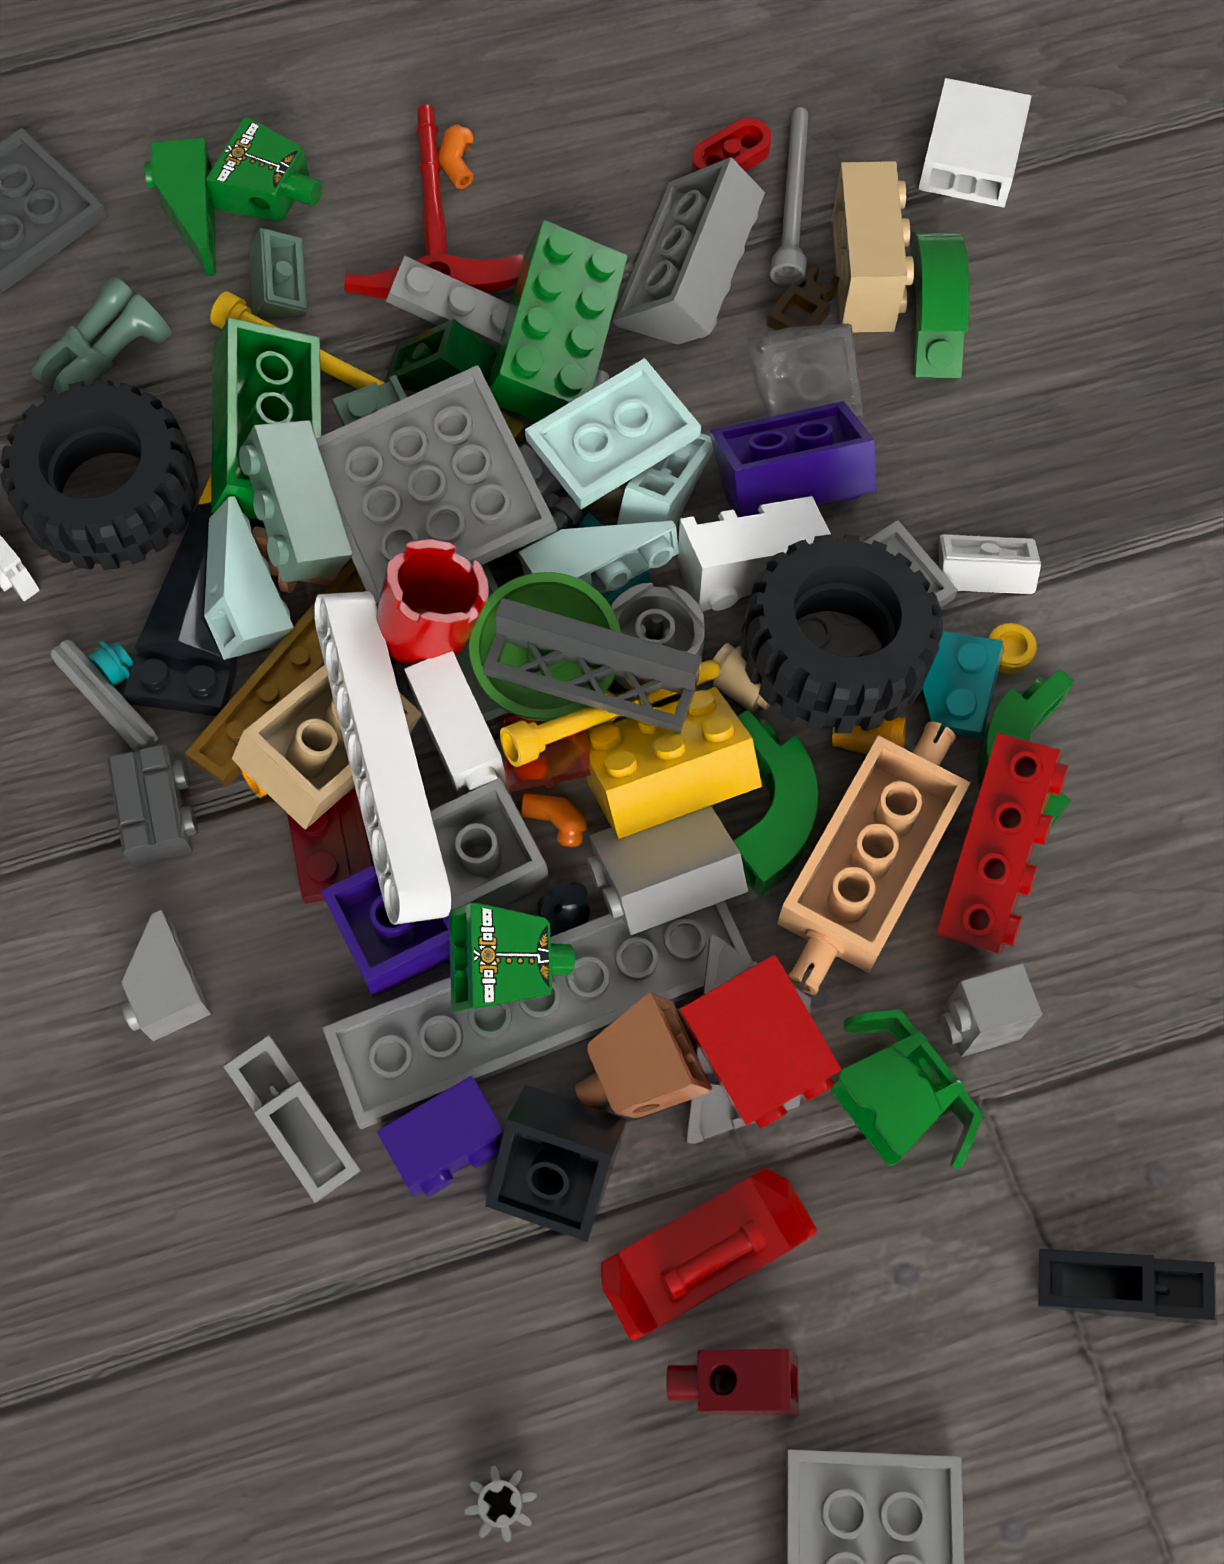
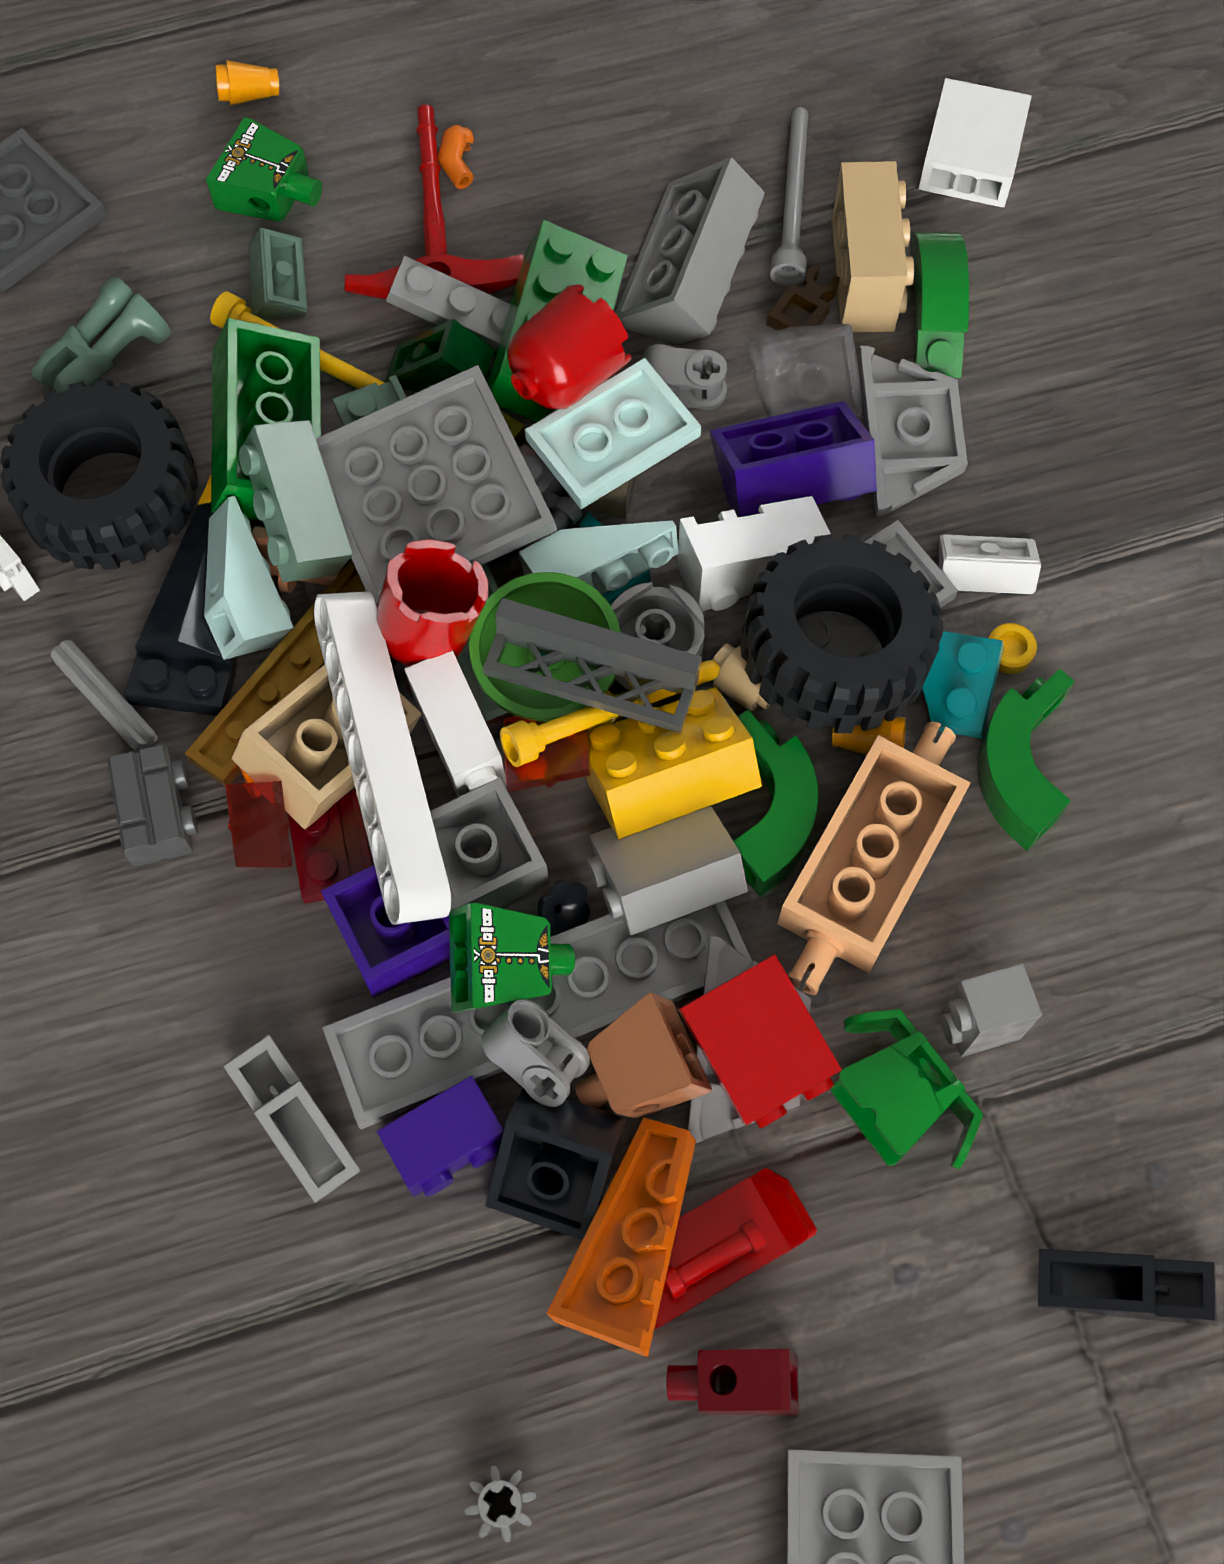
teal plate [89,641,133,686] -> none
light grey slope [120,910,211,1041] -> none
green slope [144,138,216,276] -> none
orange arm [521,793,587,847] -> none
light aqua slope [617,433,714,525] -> none
red plate [692,118,772,172] -> none
red brick [936,733,1068,954] -> none
none -> light orange cone [215,60,279,106]
none -> clear red piece [225,780,292,868]
none -> light grey piece [482,999,590,1107]
none -> red cylinder [507,284,631,409]
none -> orange wing [546,1117,696,1357]
none -> light grey piece [643,344,727,410]
none -> light grey wing [858,345,968,517]

